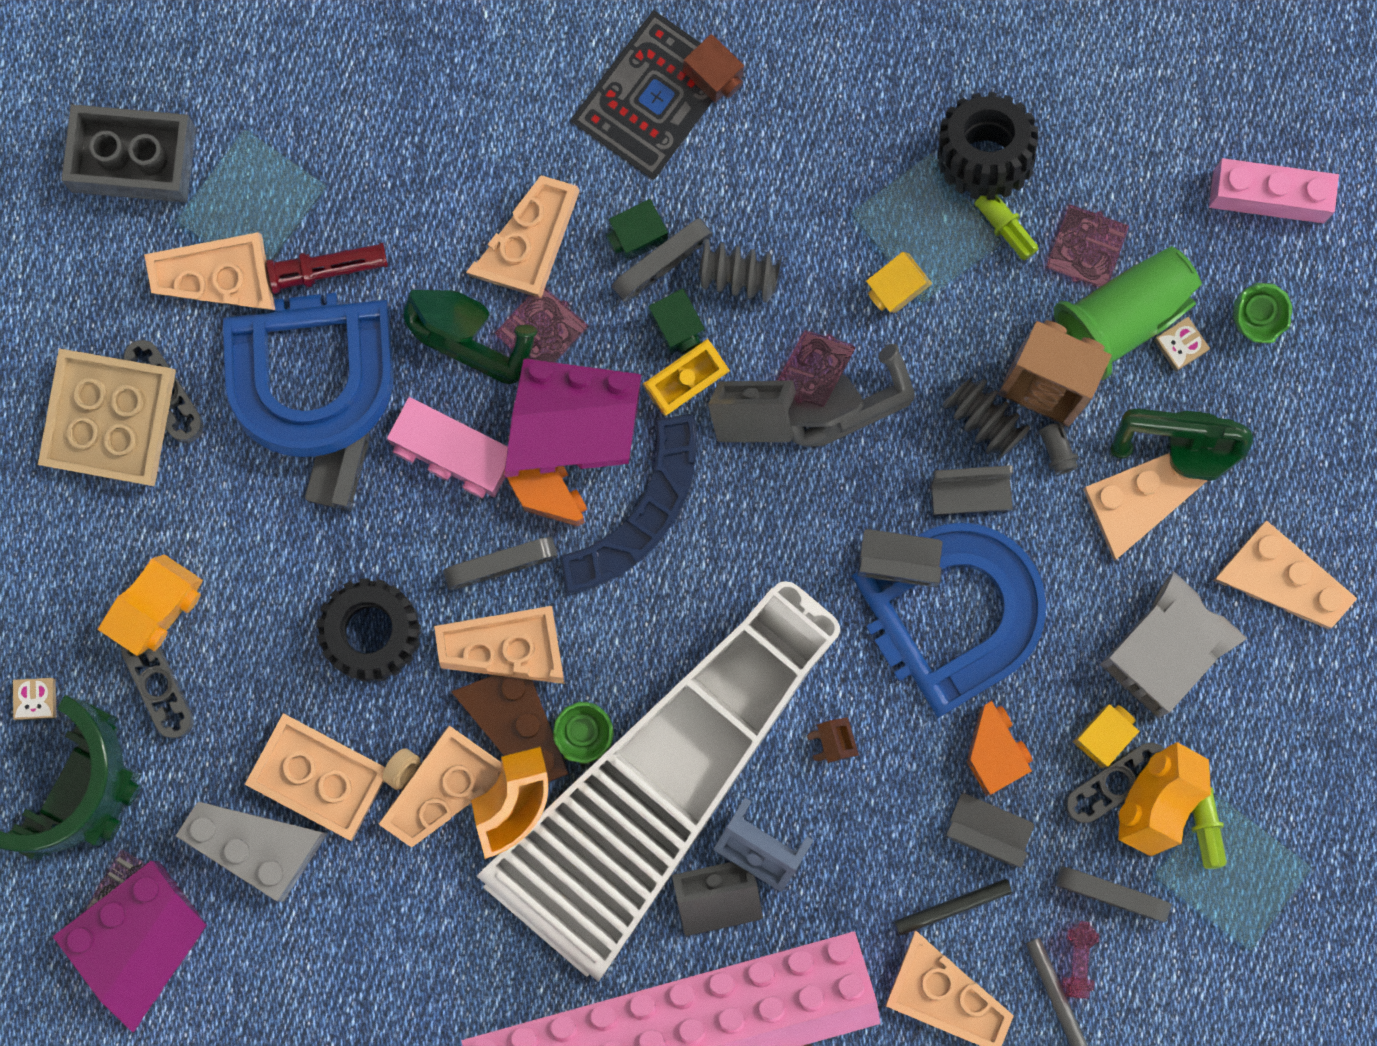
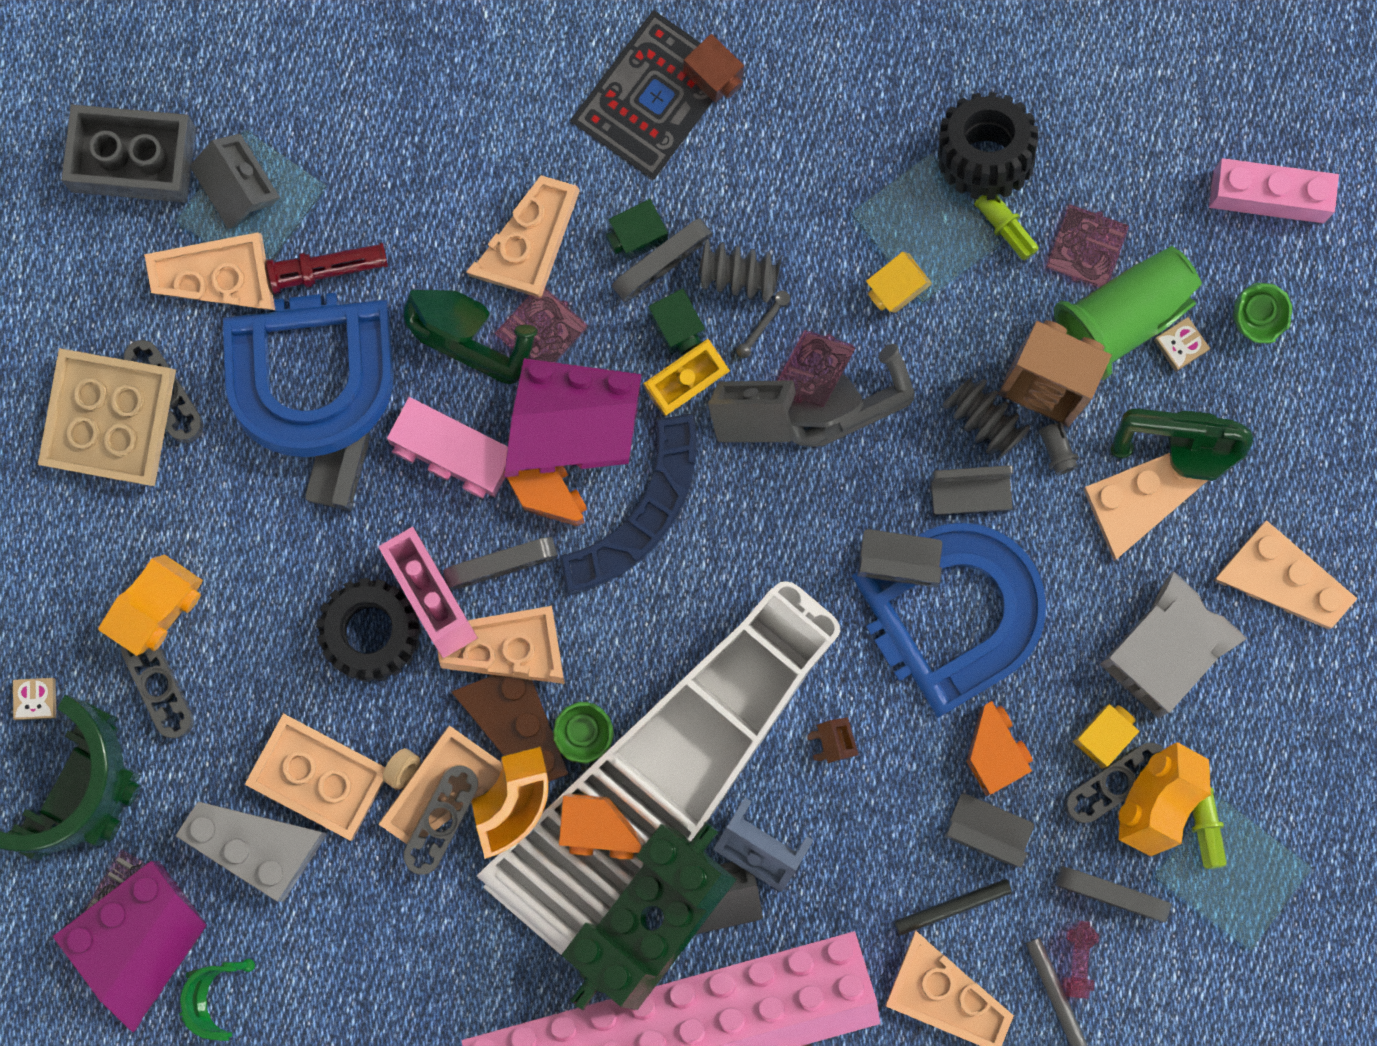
none -> green helmet [179,958,255,1041]
none -> dark grey panel [190,133,280,229]
none -> bright pink brick [378,527,478,658]
none -> dark grey beam [403,765,478,875]
none -> orange slope [559,793,645,859]
none -> dark green brick [561,822,737,1010]
none -> dark grey hinge [736,291,790,358]

